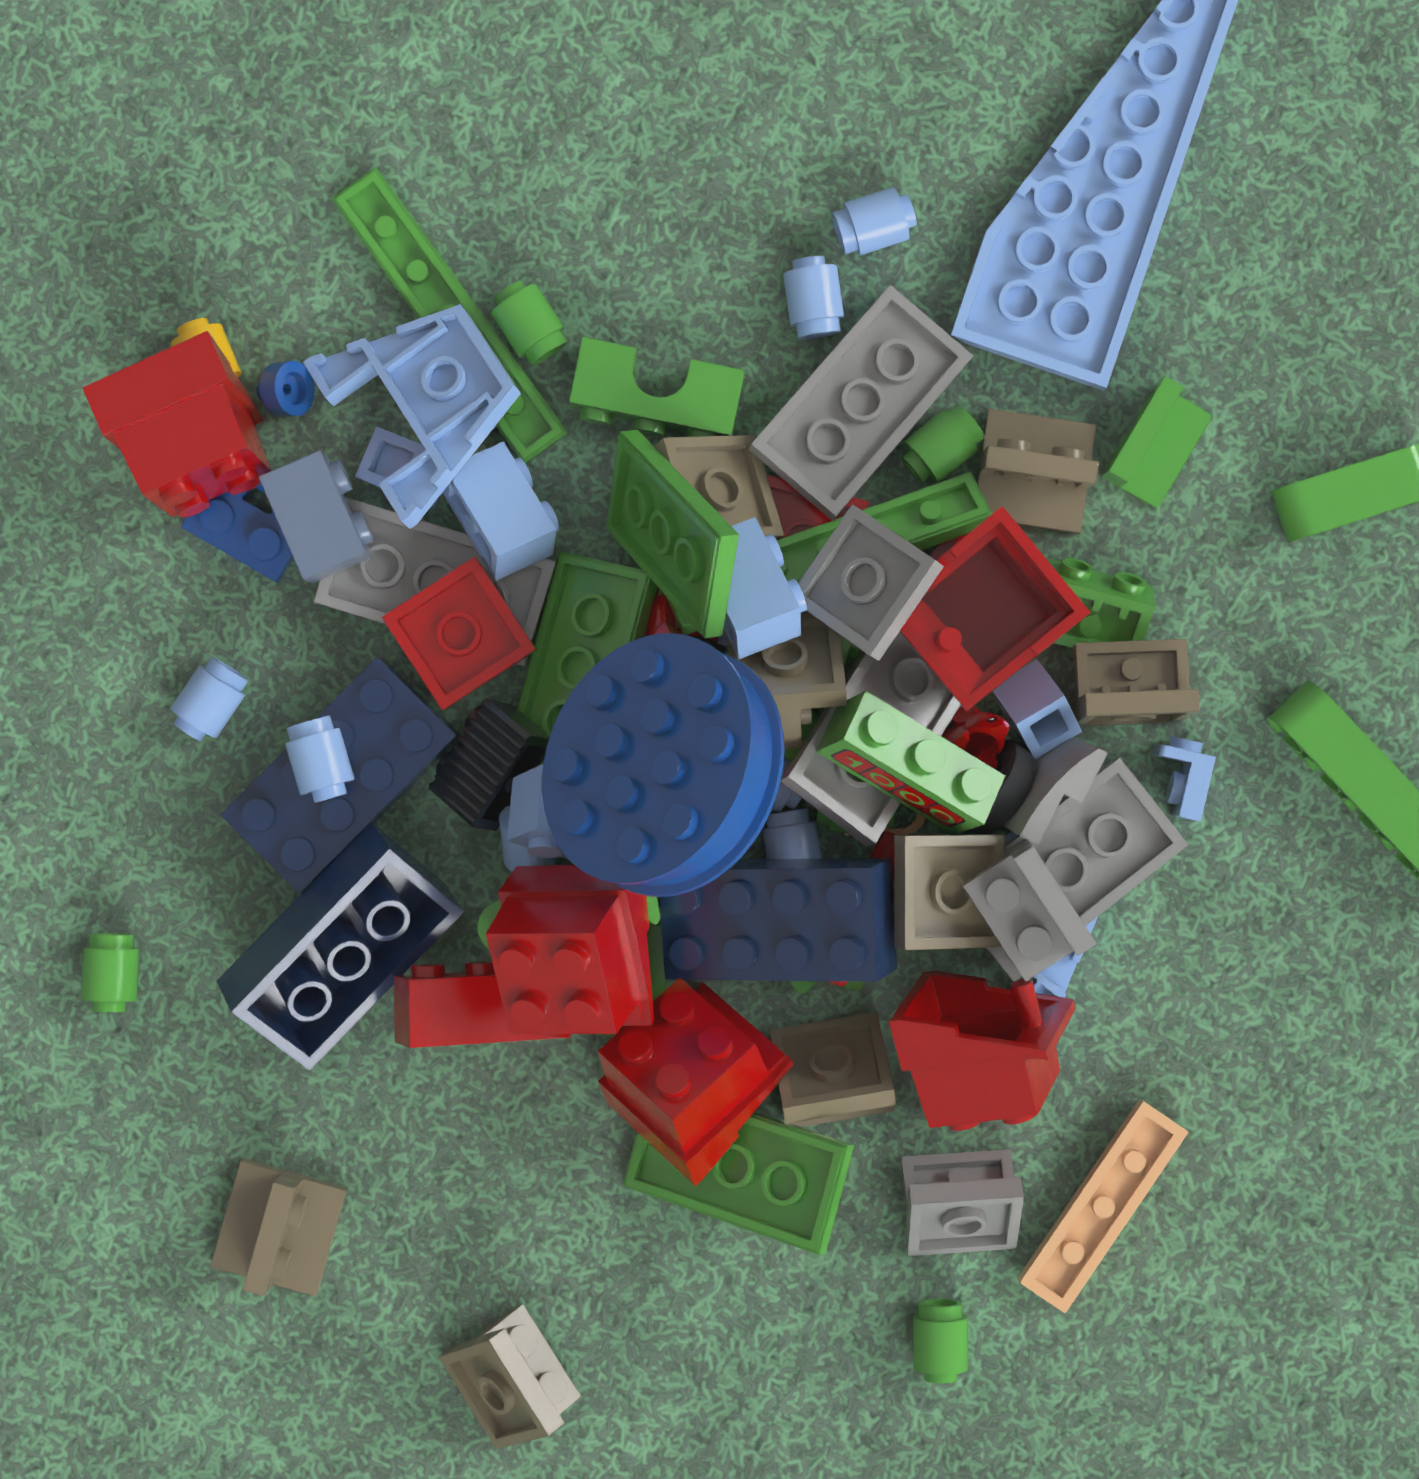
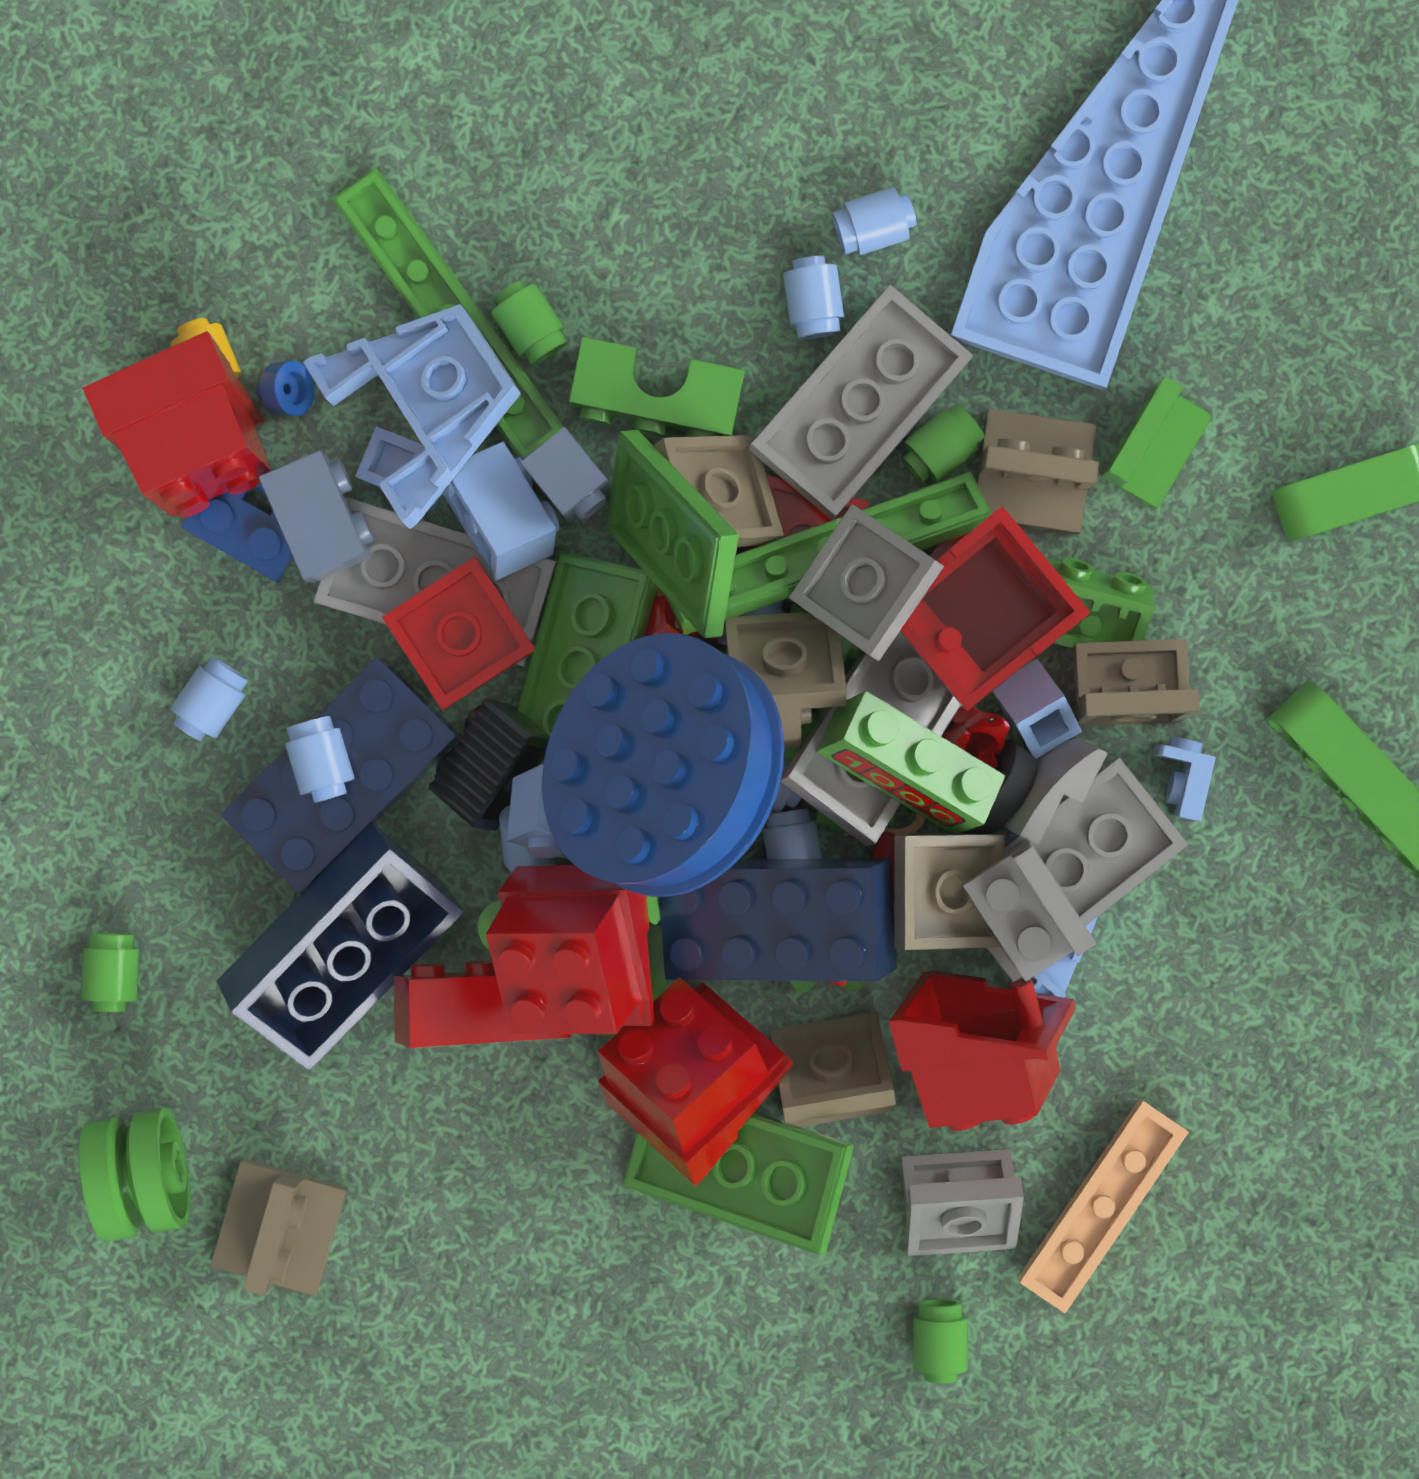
dark tan bracket [439,1304,581,1449] -> none
light blue brick [723,517,807,660] -> none
none -> bright green wheel [79,1107,191,1243]
none -> sand blue brick [521,427,611,524]

